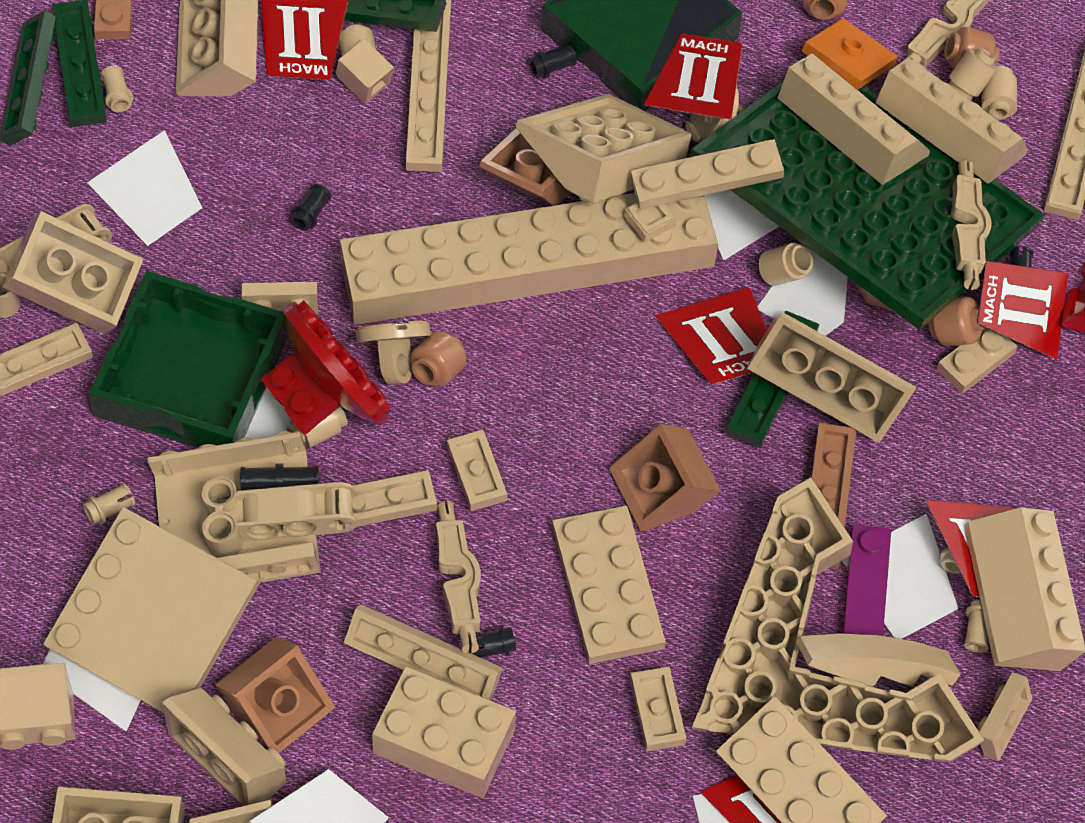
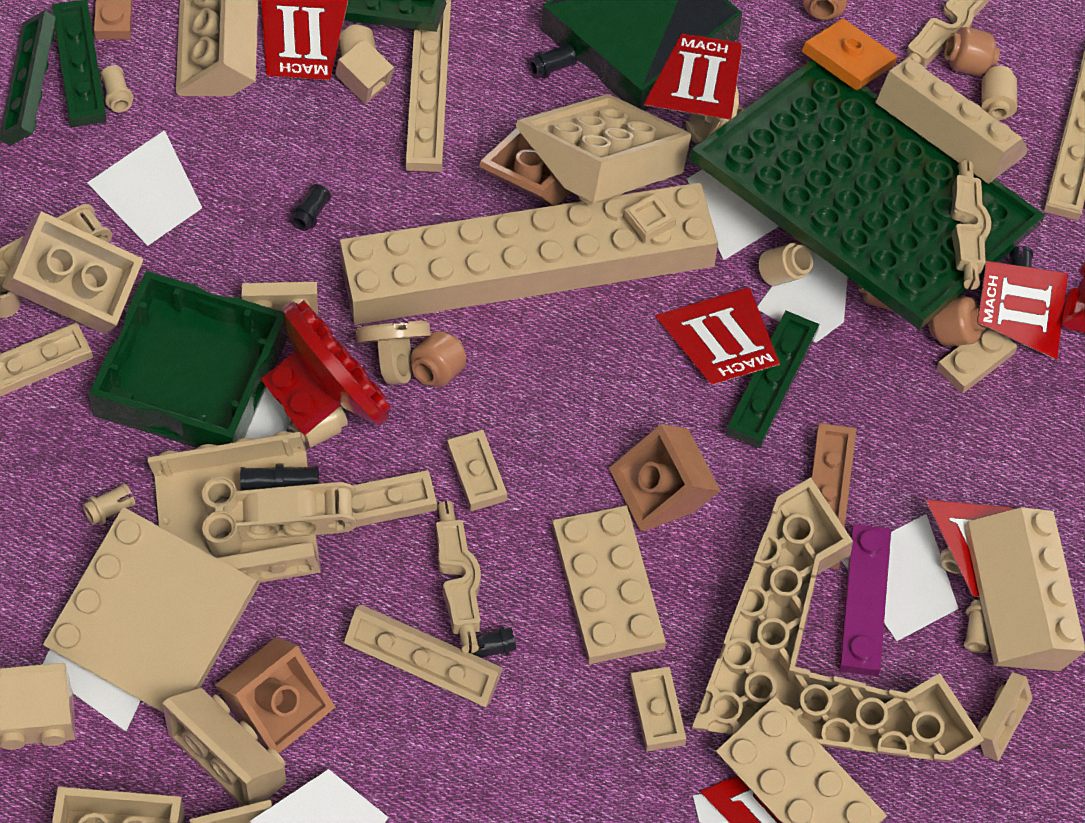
tan brick [372,667,516,798] -> none
tan plate [631,139,784,209] -> none
tan slope [747,312,916,443] -> none
tan slope [778,54,930,185] -> none
tan slope [796,634,961,687] -> none
tan brick [948,47,998,101] -> none

